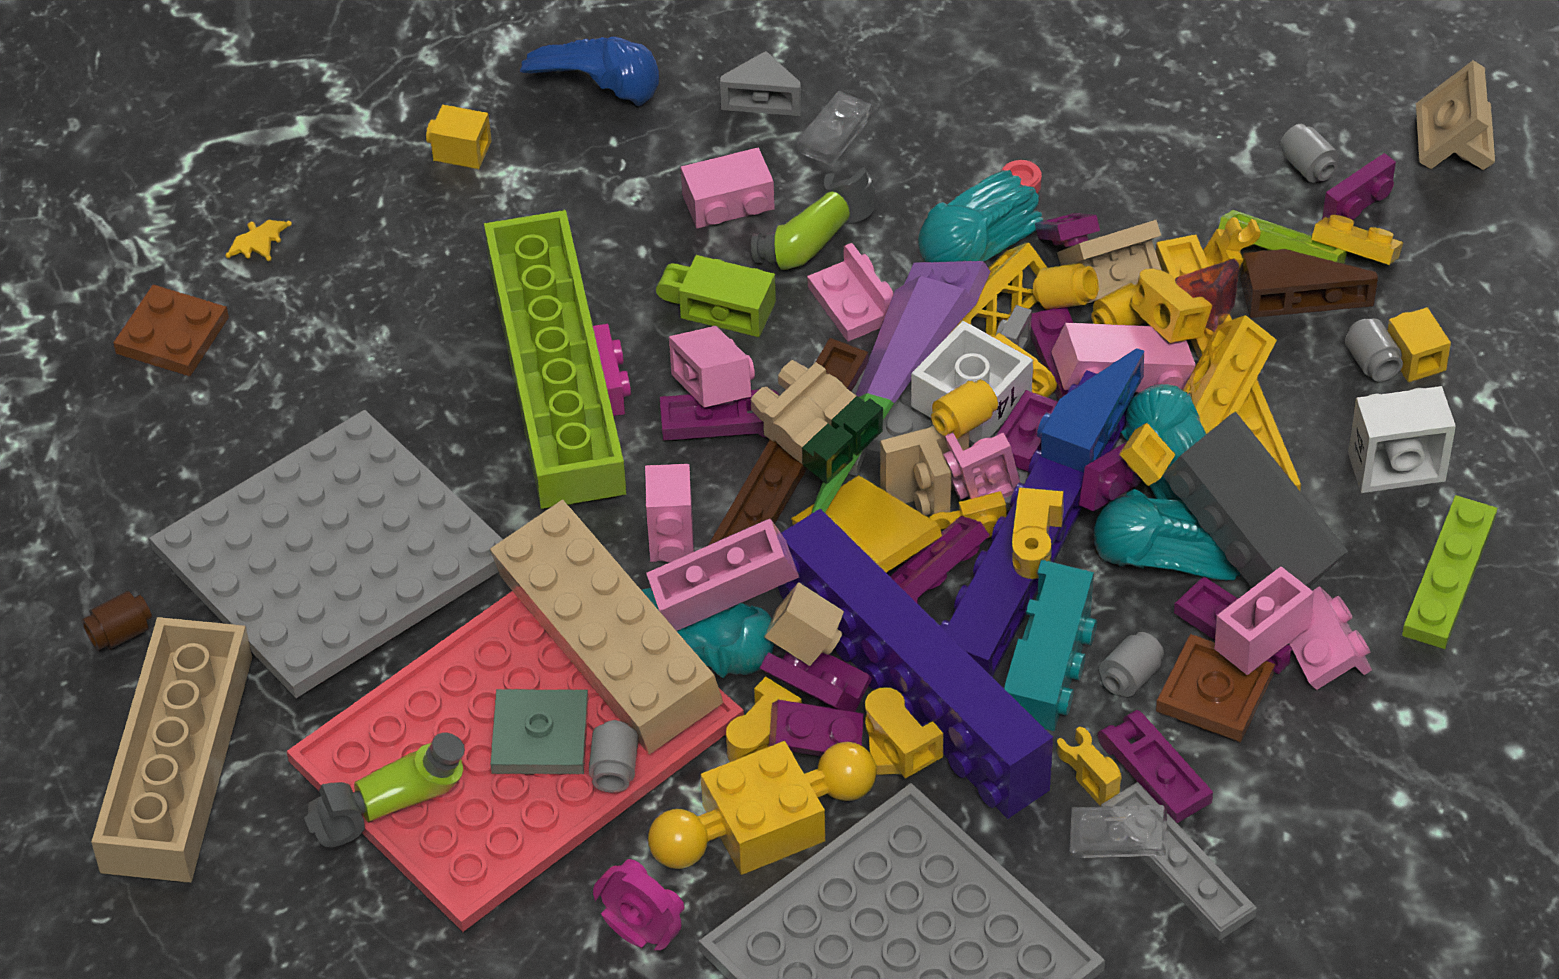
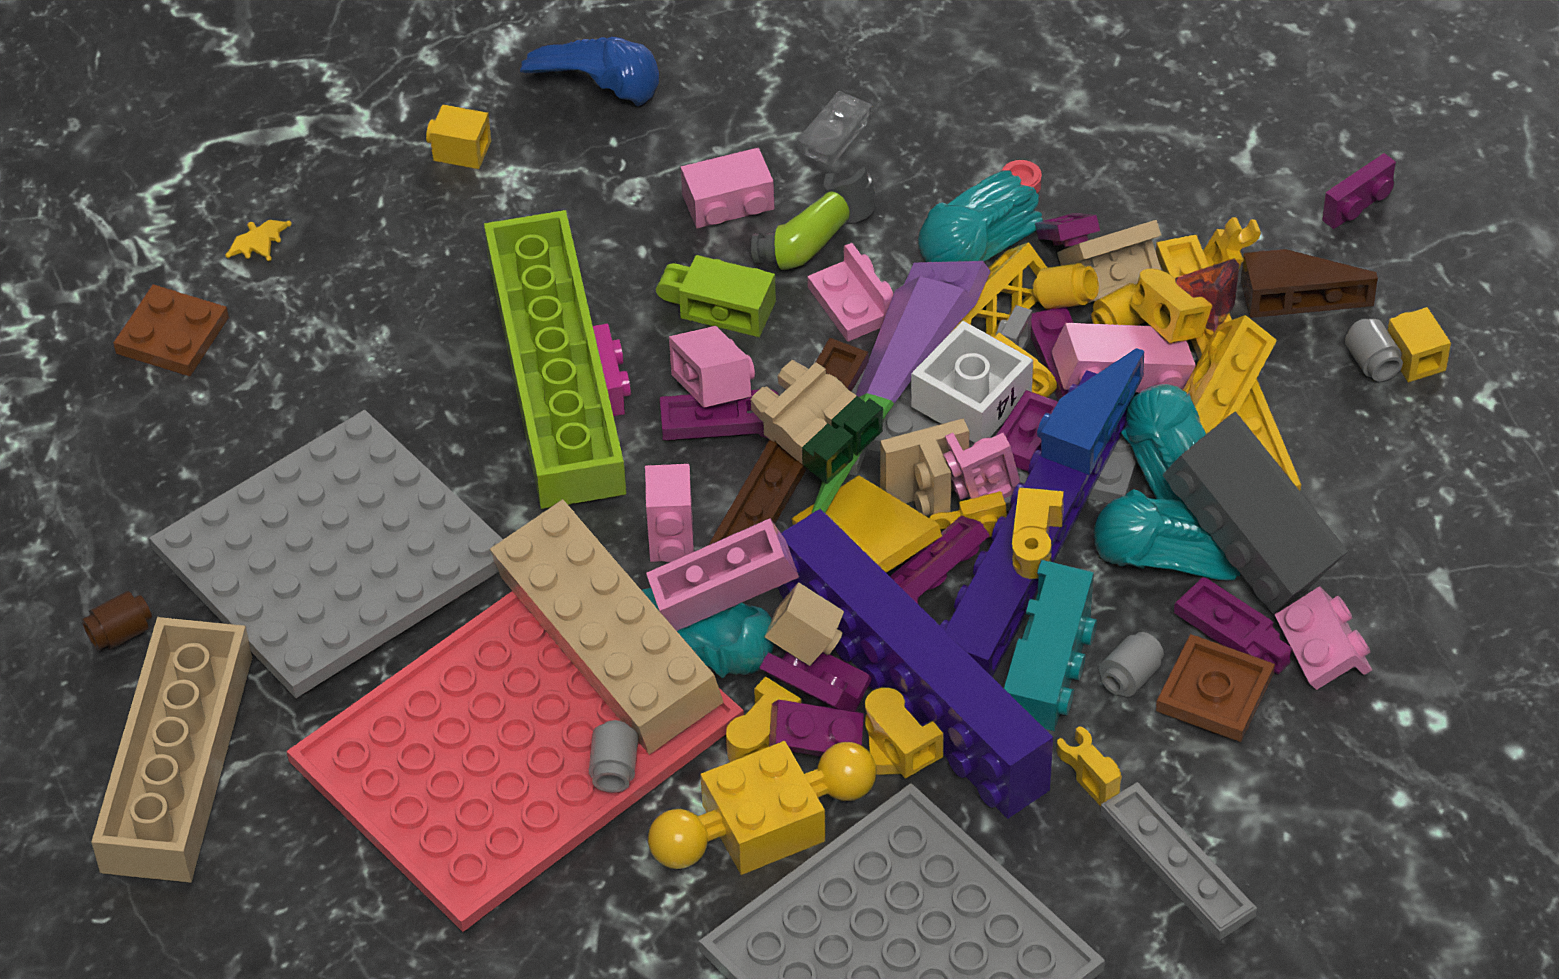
piece [304,733,465,847] -> none
sand green plate [490,689,588,774] -> none
dark pink plate [593,859,684,950] -> none
light grey slope [720,51,801,116] -> none
yellow brick [931,380,998,439] -> none
clear plate [1069,805,1167,858] -> none
magenta plate [1079,442,1142,511] -> none
magenta plate [1098,710,1213,823] -> none
yellow plate [1119,423,1175,486] -> none
bright pink brick [1214,566,1314,675] -> none
lime plate [1218,210,1348,264] -> none
light grey brick [1280,124,1339,183] -> none
yellow plate [1311,215,1403,265] -> none
white brick [1348,386,1456,493] -> none
lime plate [1402,495,1498,649] -> none
tan bracket [1416,60,1495,170] -> none

